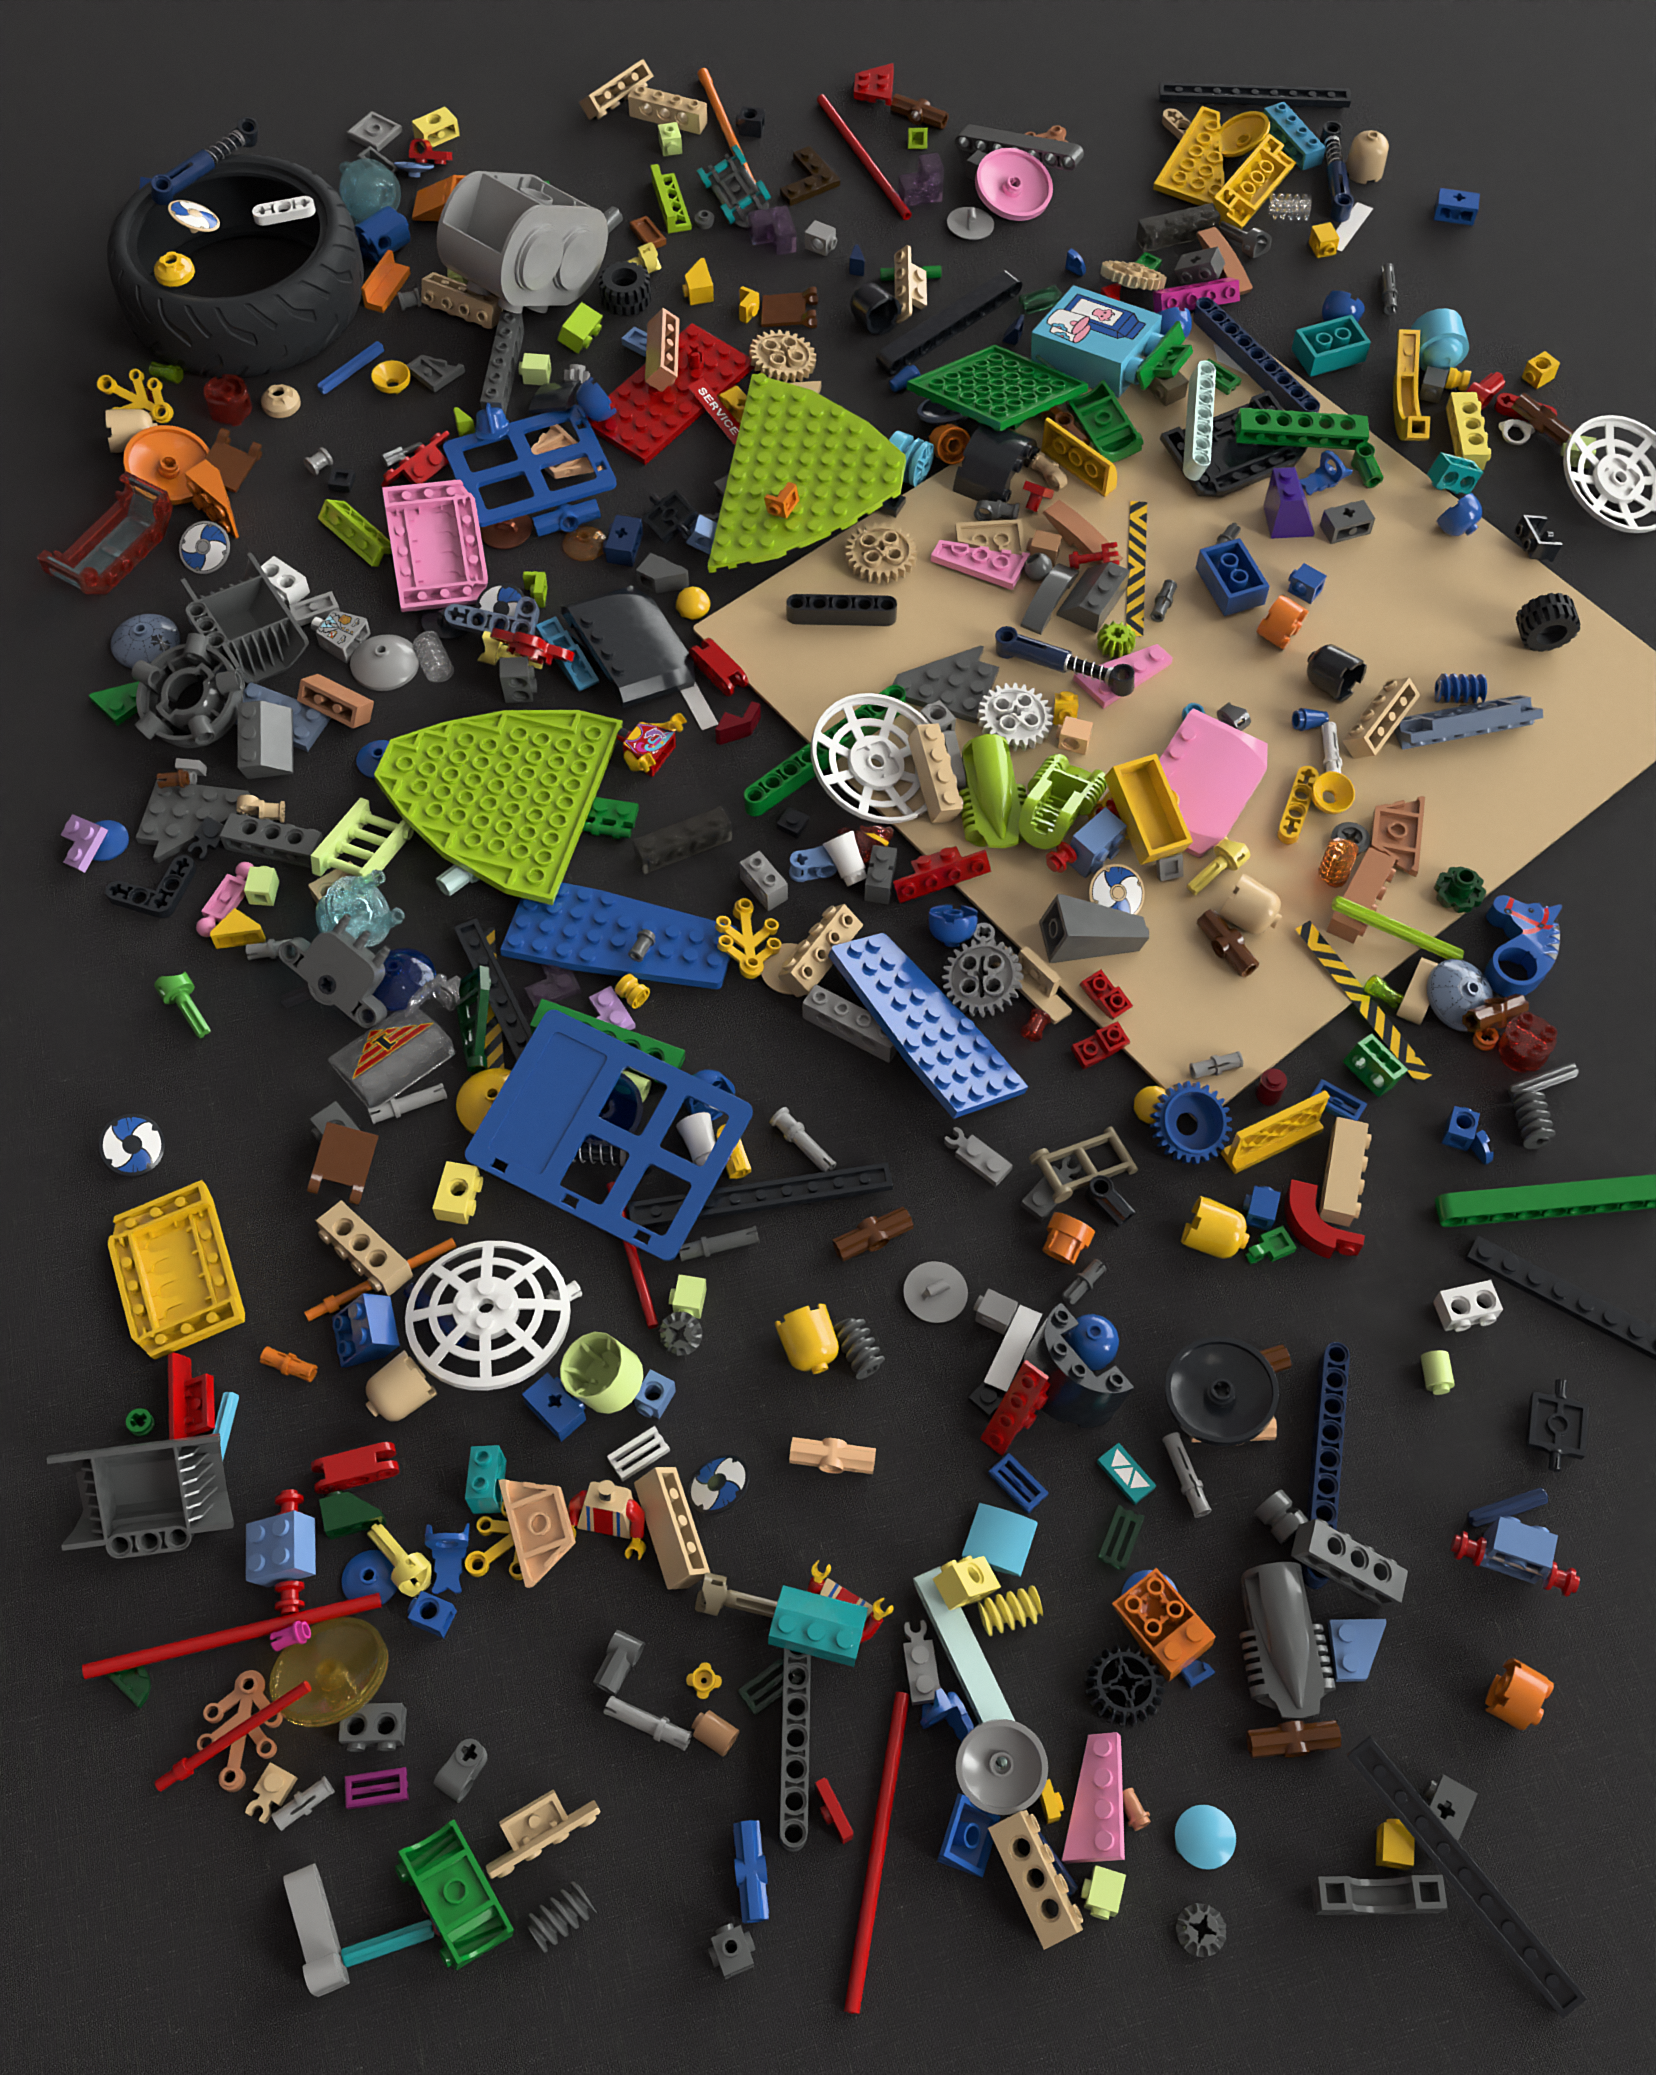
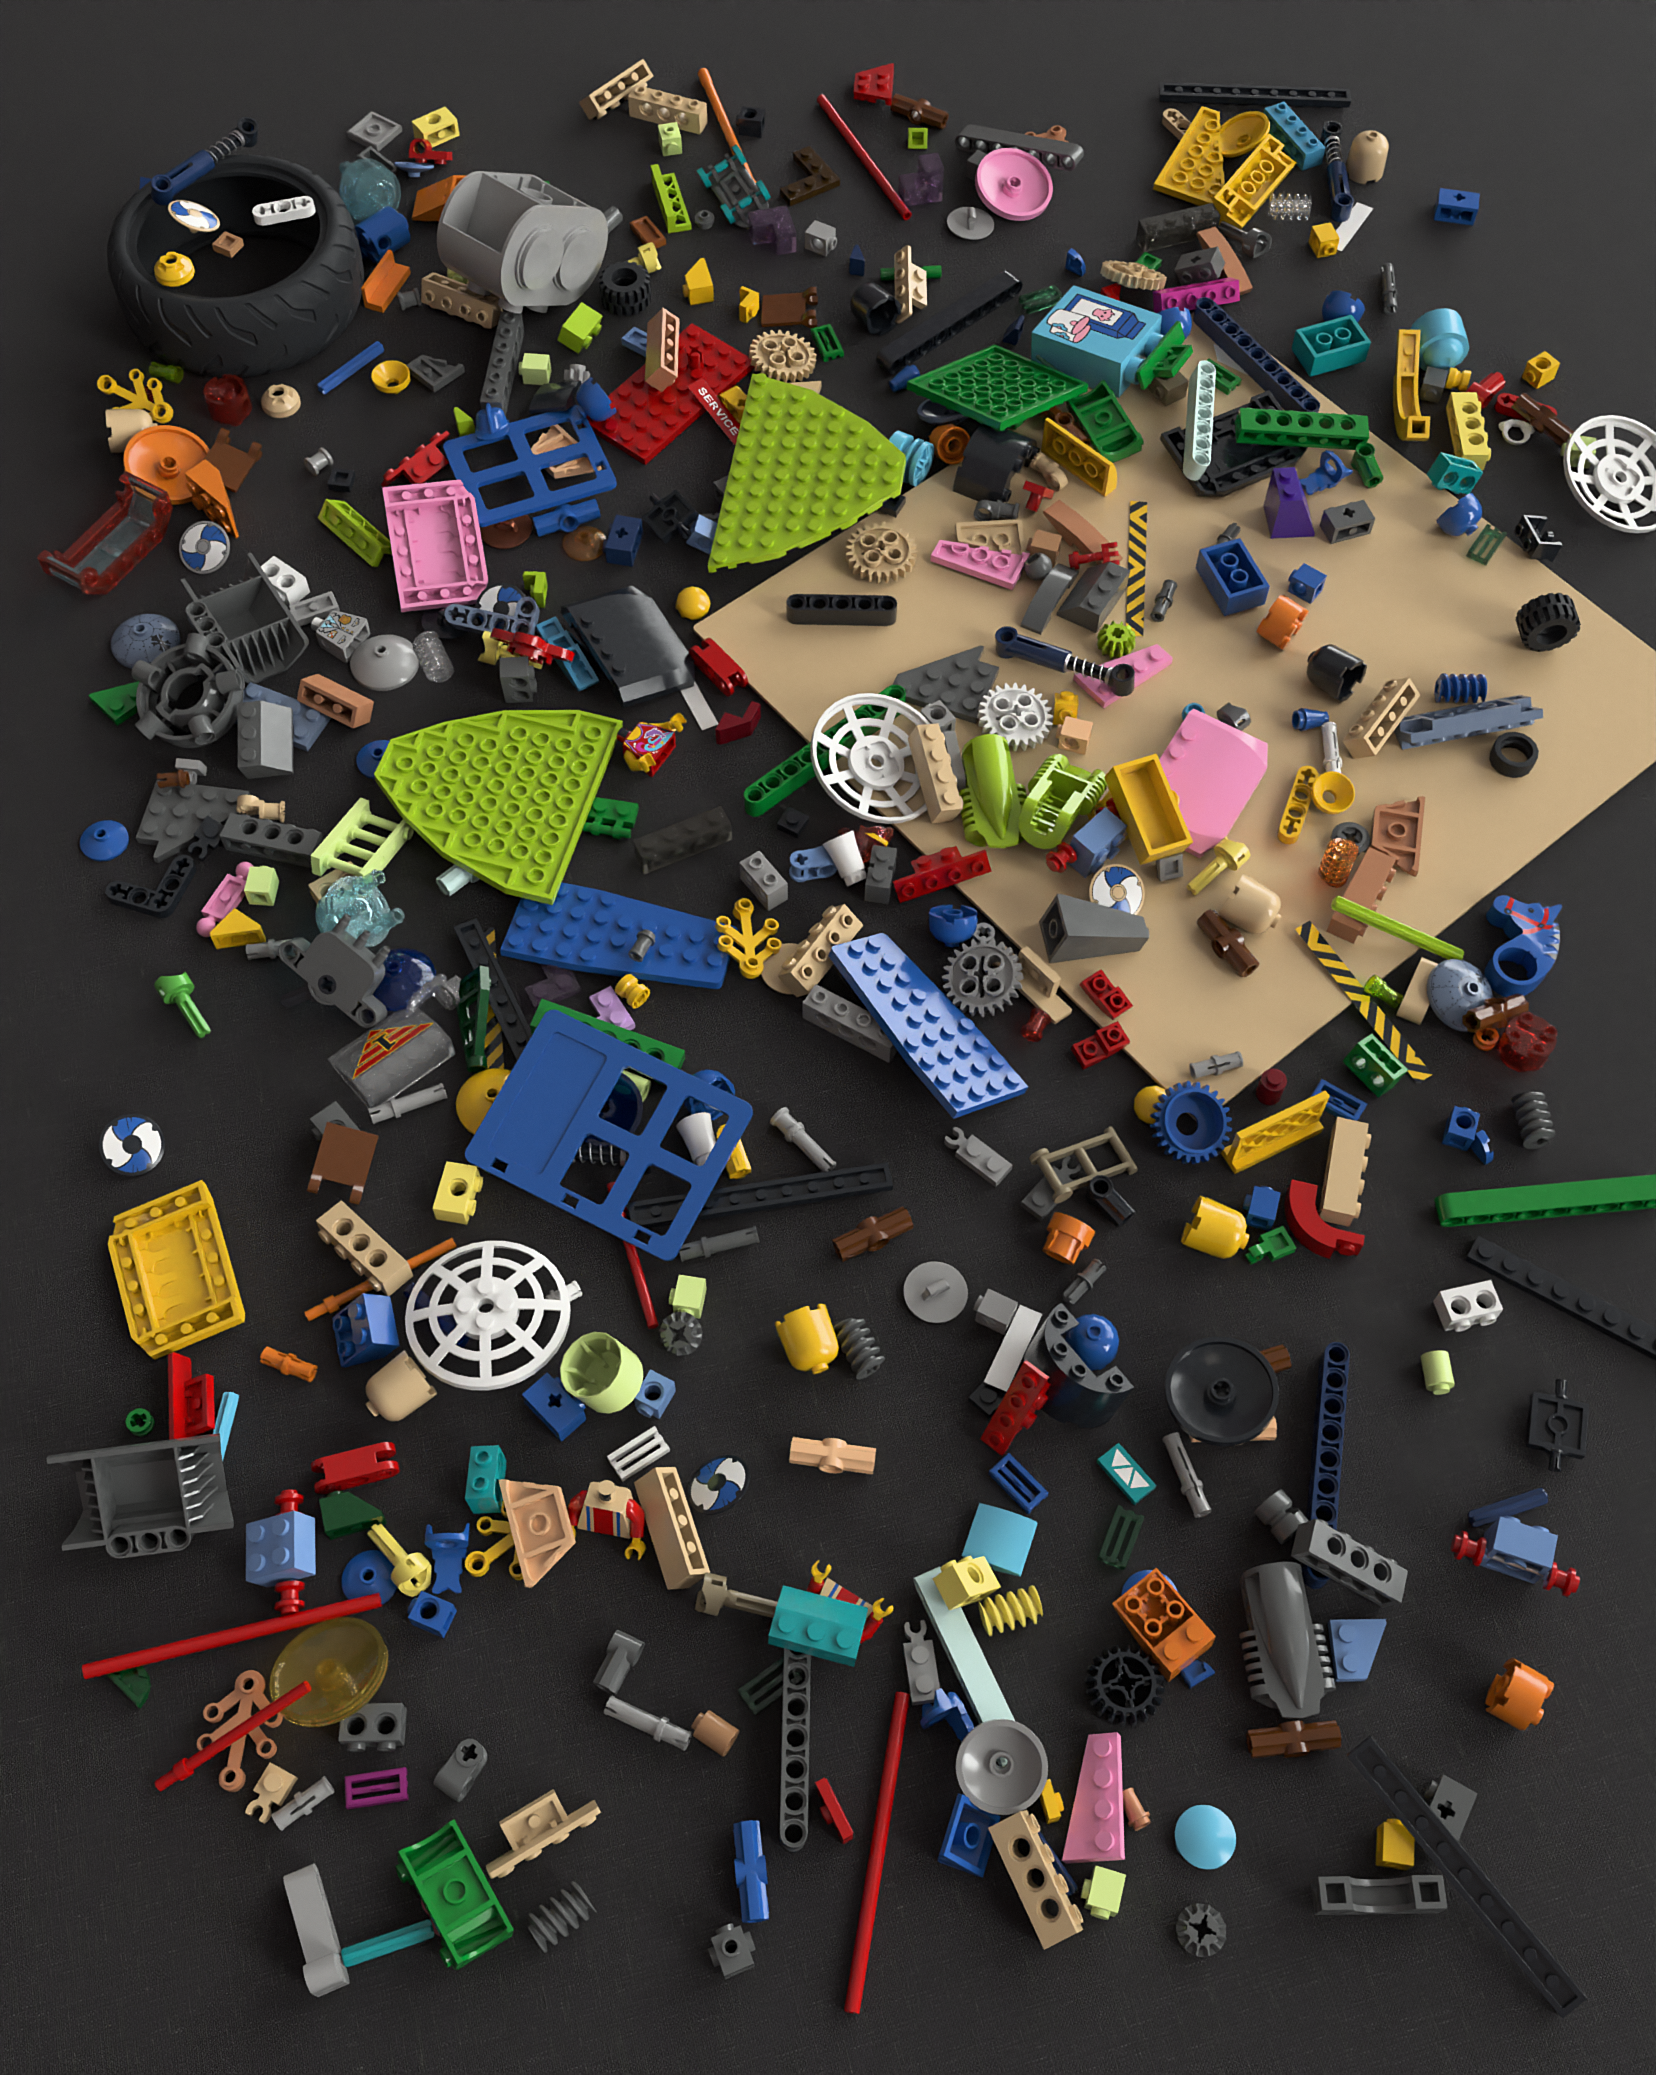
lavender plate [61,814,108,873] -> none
dark pink pin [270,1621,311,1651] -> none
dark grey axle [381,442,422,467] -> none
dark grey slope [636,553,689,594] -> none
yellow plate [686,1663,722,1699] -> none
orange bracket [764,482,799,519] -> none
dark green plant [1434,866,1486,913] -> none
dark grey axle [1507,1063,1579,1098] -> none
none -> medium nougat plate [212,231,244,258]
none -> green tile [811,324,844,362]
none -> clear green tile [1466,524,1507,565]
none -> black tyre [1489,732,1539,778]

